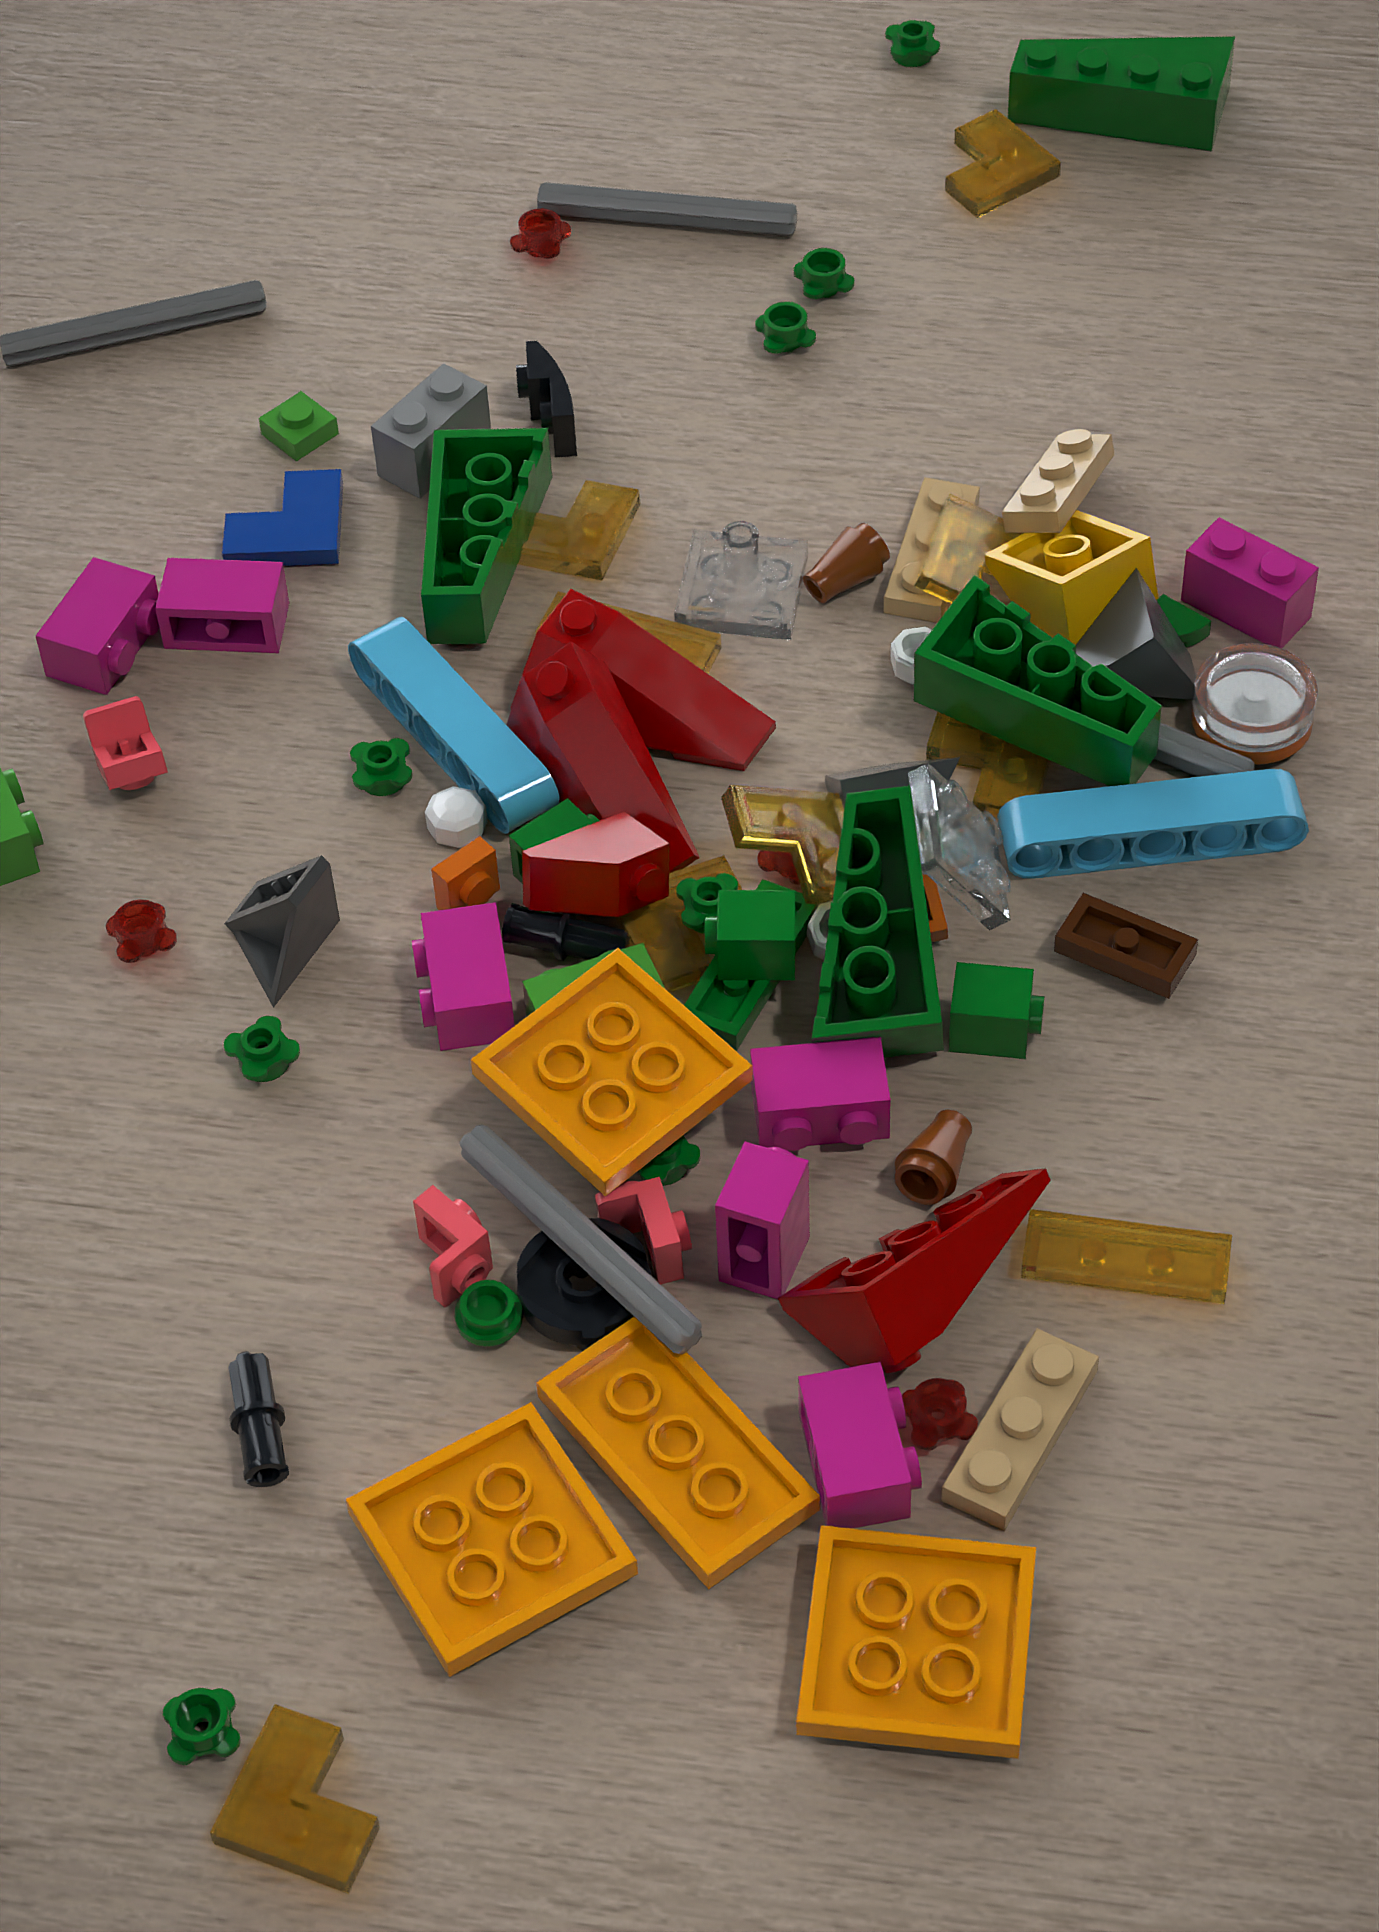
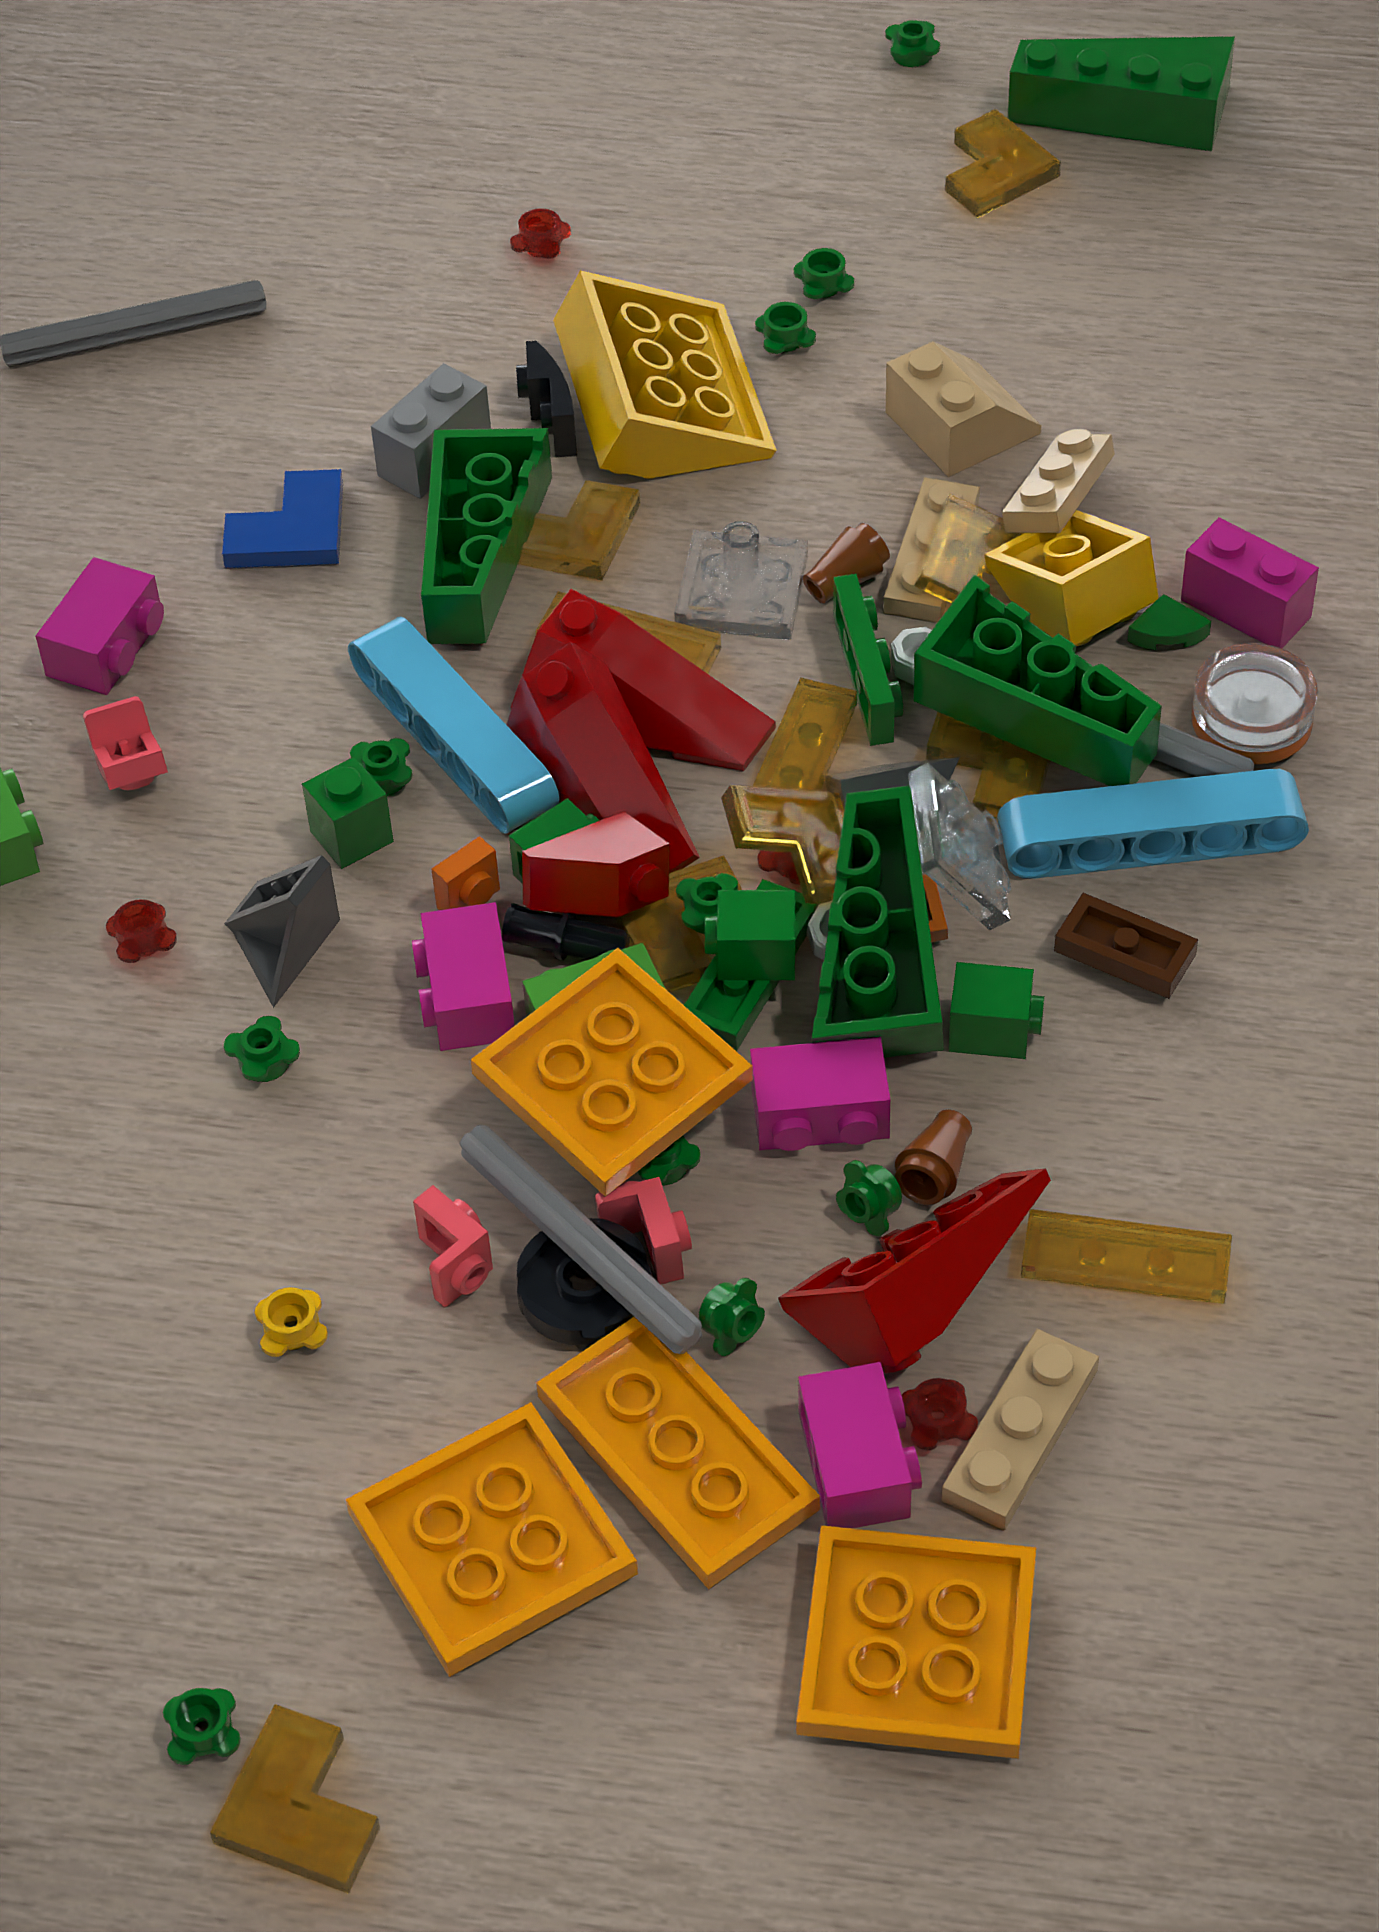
dark pink brick [155,558,290,653] -> none
black axle [228,1351,289,1487] -> none
bright green plate [258,391,339,461] -> none
white tile [425,786,488,848] -> none
green plate [454,1280,523,1346] -> none
light grey axle [537,182,798,236] -> none
dark pink brick [715,1141,810,1299] -> none
dark grey slope [1076,568,1200,700] -> none
none -> yellow plate [255,1287,328,1357]
none -> green brick [302,756,394,869]
none -> yellow slope [553,270,777,479]
none -> green plate [699,1278,765,1356]
none -> clear yellow tile [743,677,857,835]
none -> green plate [833,574,904,746]
none -> green plate [836,1160,902,1236]
none -> tan slope [886,341,1041,477]

